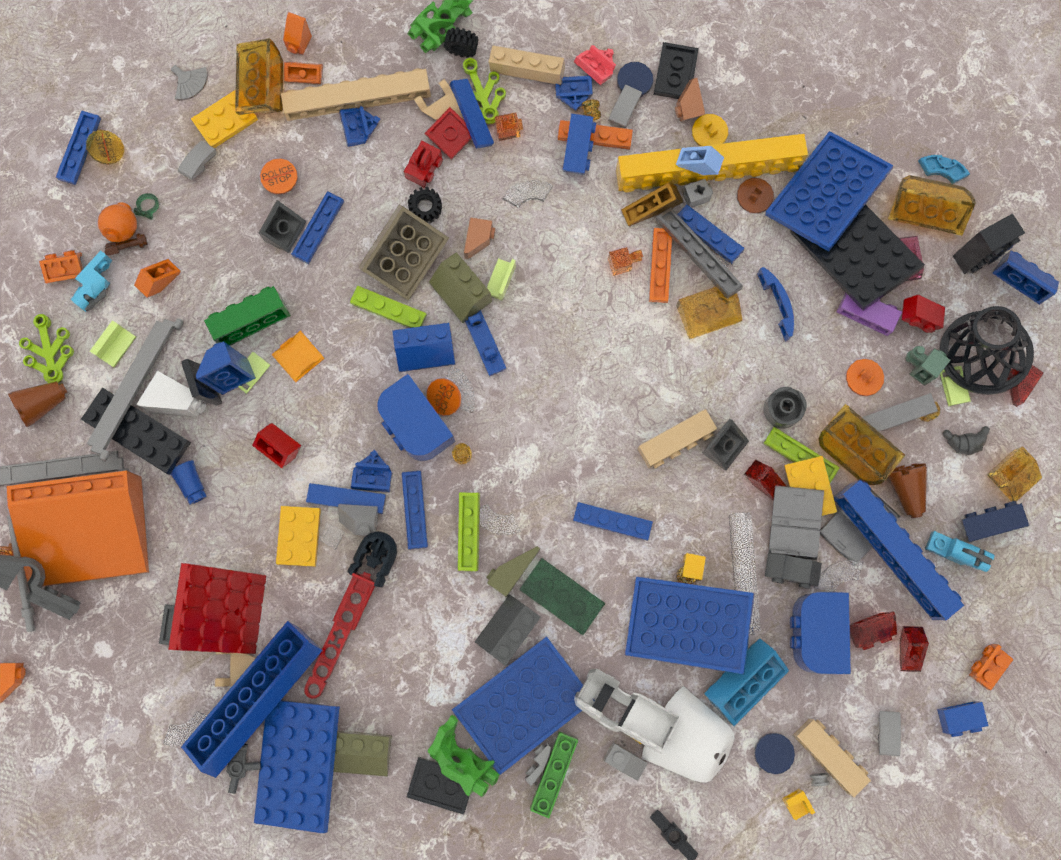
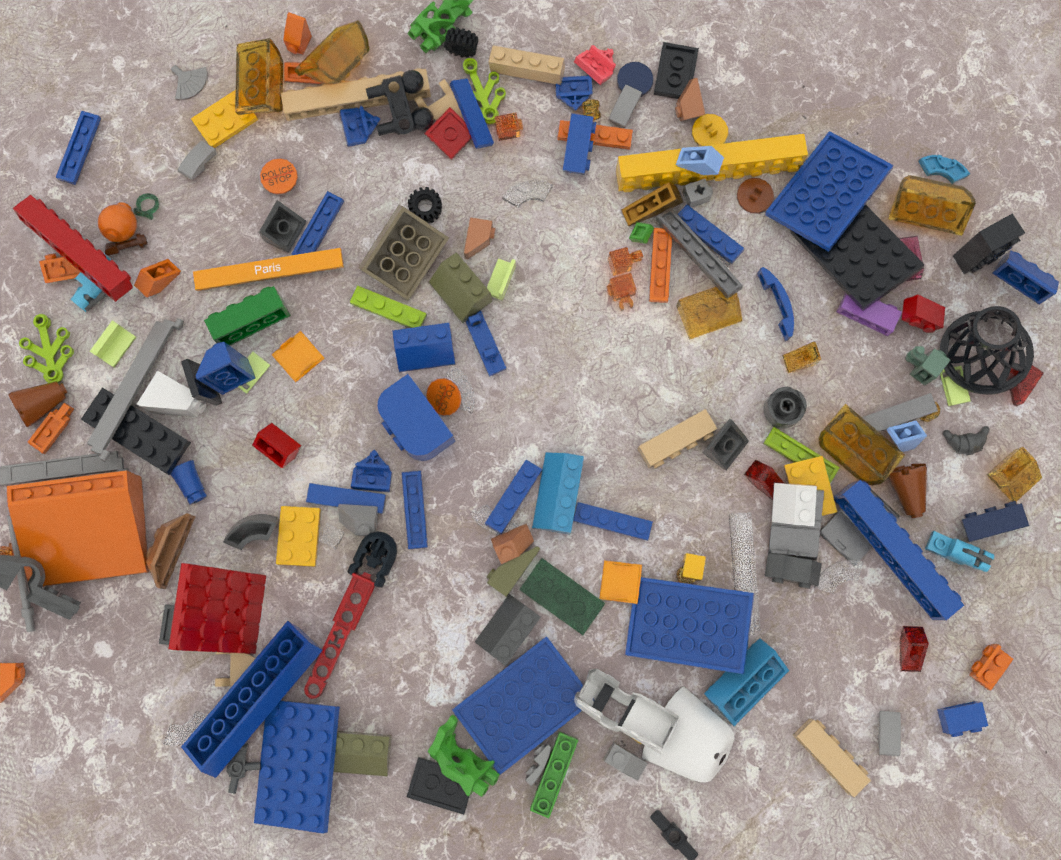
clear yellow piece [86,130,124,165] -> none
red brick [403,140,443,188] -> none
clear yellow wheel [452,443,472,464] -> none
lime plate [458,492,480,571] -> none
dark blue tile [754,733,795,774] -> none
yellow panel [782,789,815,820] -> none
blue brick [790,592,851,674] -> none
light grey bush [810,773,830,786] -> none
orange piece [846,359,884,396] -> none
clear red slope [850,611,897,650] -> none
none -> red brick [13,195,133,302]
none -> orange hinge [27,403,74,454]
none -> medium nougat wedge [146,513,196,589]
none -> light orange tile [193,248,344,291]
none -> dark grey brick [223,514,278,550]
none -> clear yellow windscreen [295,20,370,84]
none -> black piece [366,70,434,136]
none -> blue plate [485,460,542,535]
none -> nougat slope [491,523,534,564]
none -> dark azure slope [532,452,584,535]
none -> light orange piece [599,560,642,604]
none -> clear orange brick [606,273,637,311]
none -> bright green tile [629,222,654,244]
none -> white slope [772,483,817,526]
none -> clear yellow slope [782,341,822,373]
none -> light blue slope [887,421,927,453]

